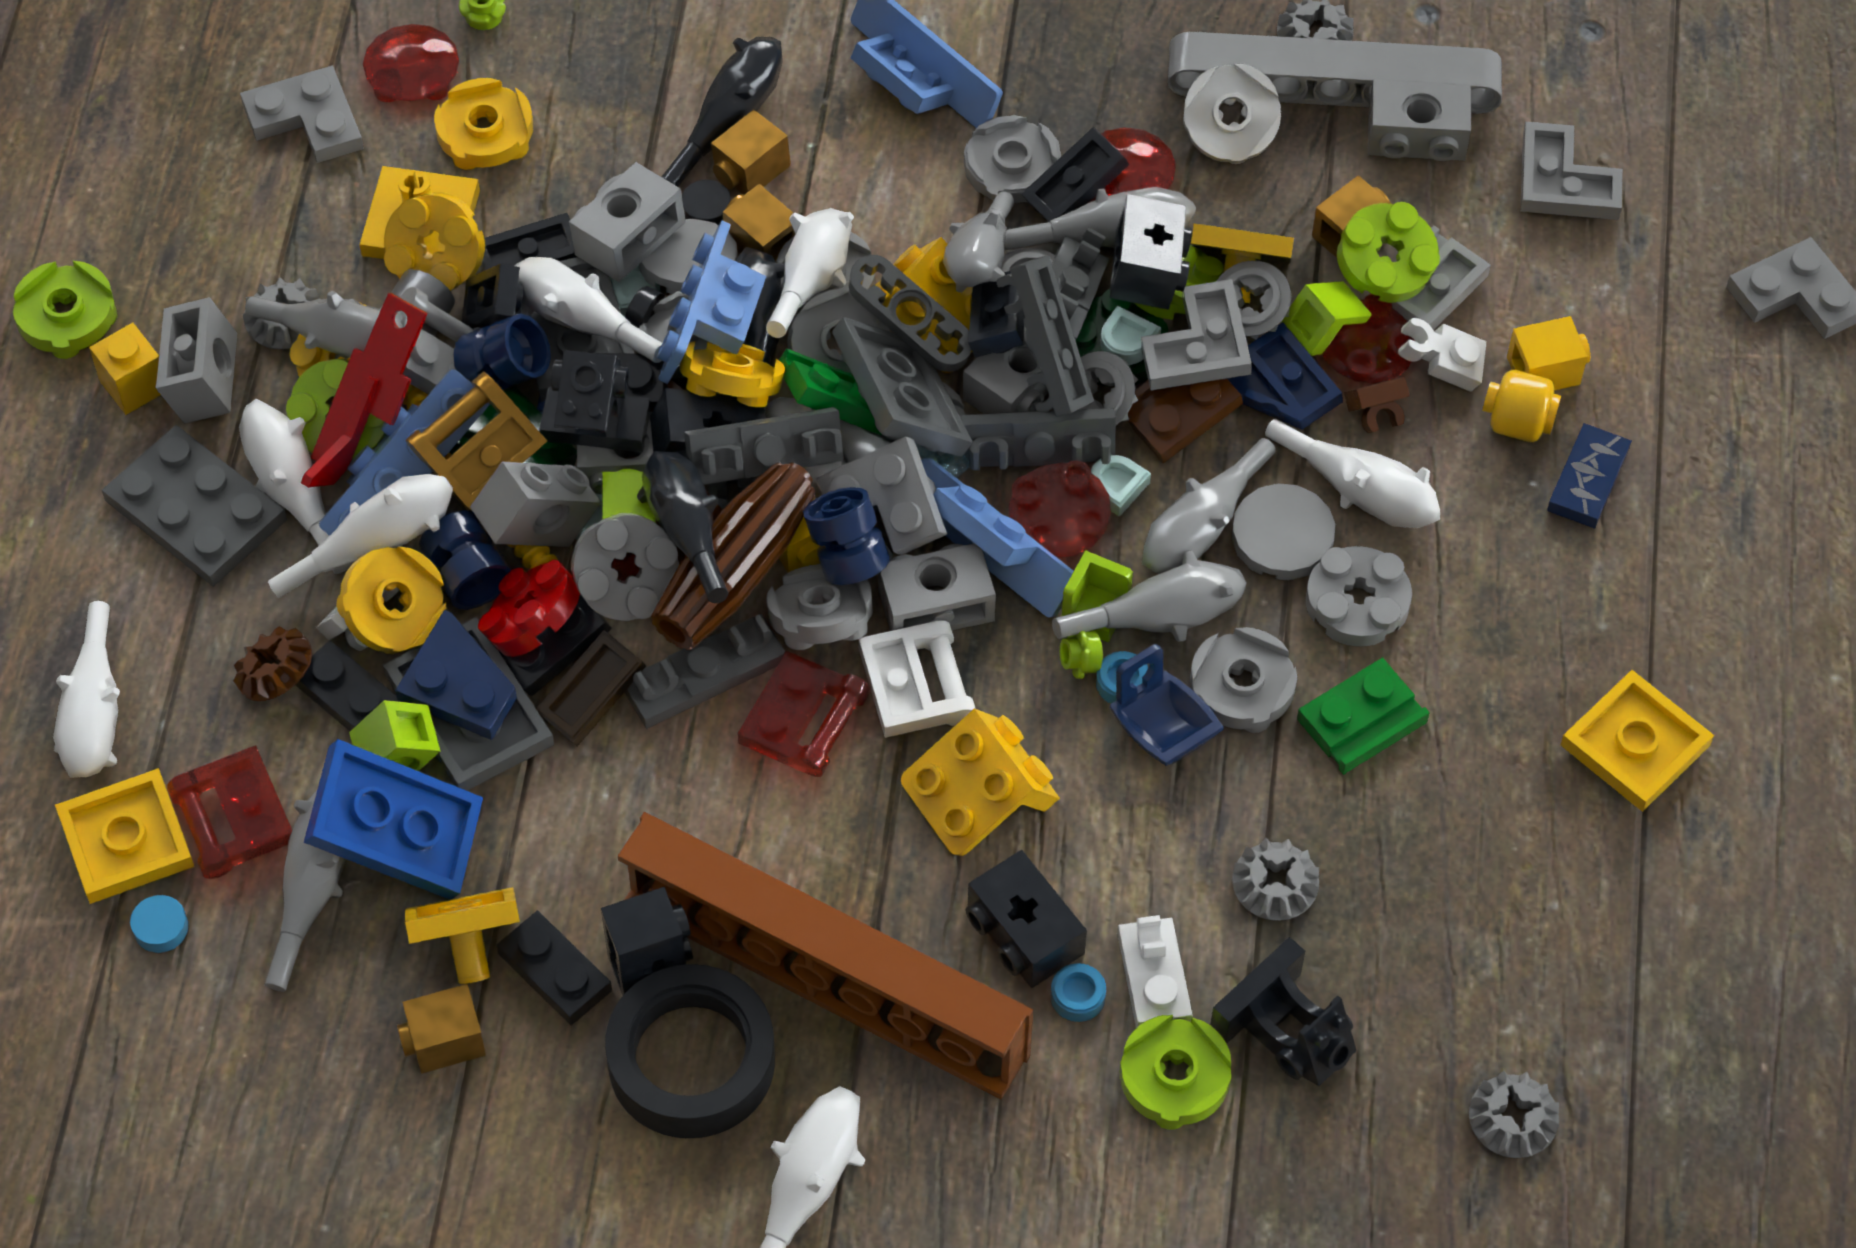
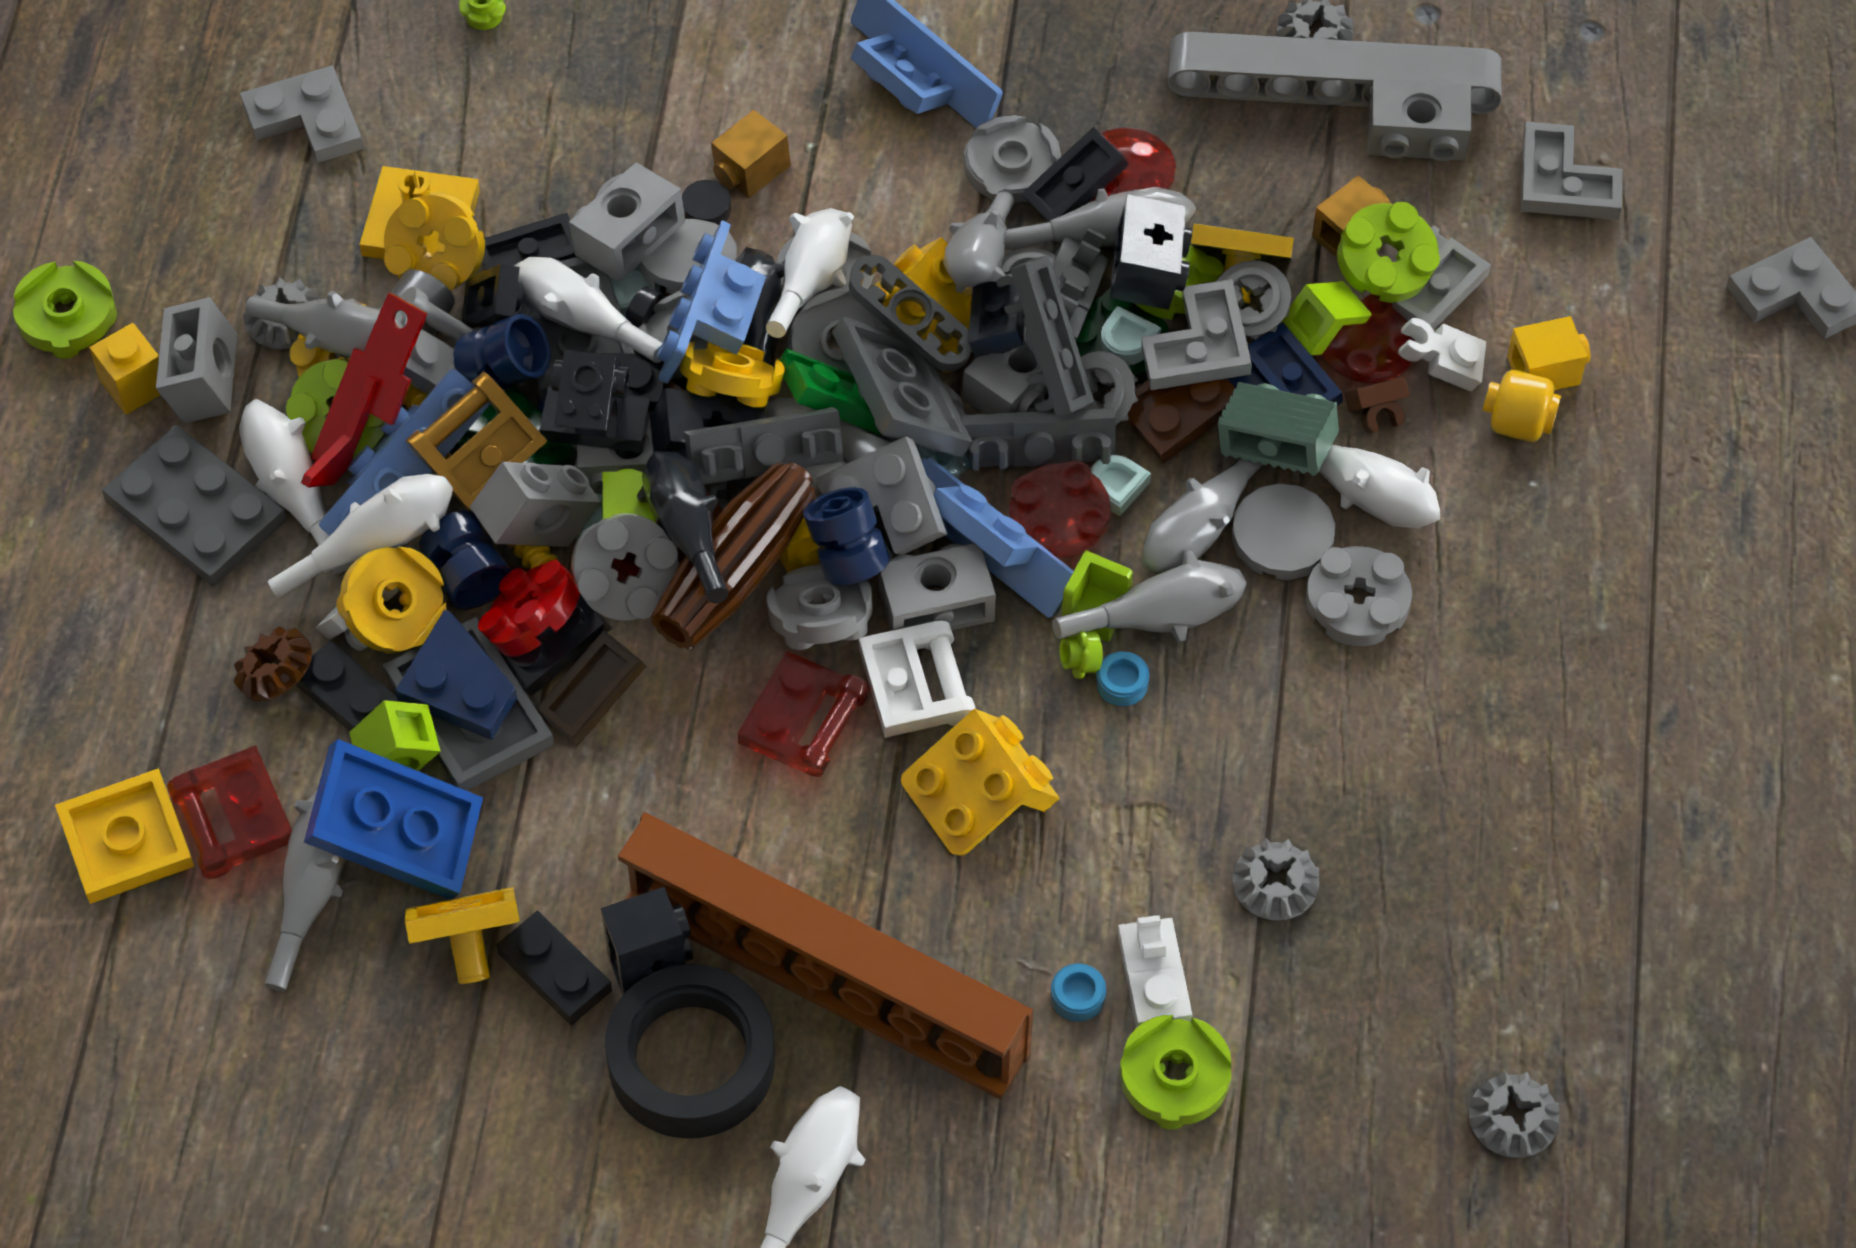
white piece [53,601,120,778] -> none
dark azure tile [130,895,188,953] -> none
clear red dish [363,24,459,102] -> none
pearl gold brick [397,984,486,1074] -> none
yellow plate [434,78,533,170] -> none
dark grey plate [624,613,787,729] -> none
black piece [661,37,783,187] -> none
pearl gold brick [723,184,795,263] -> none
black brick [965,850,1087,988] -> none
dark blue piece [1110,644,1224,766] -> none
white plate [1183,64,1281,164] -> none
light grey plate [1190,627,1297,733] -> none
black tile [1210,937,1357,1086] -> none
green plate [1297,657,1430,775] -> none
dark blue tile [1547,423,1632,529] -> none
yellow plate [1560,670,1714,812] -> none
none -> sand green brick [1218,382,1339,476]

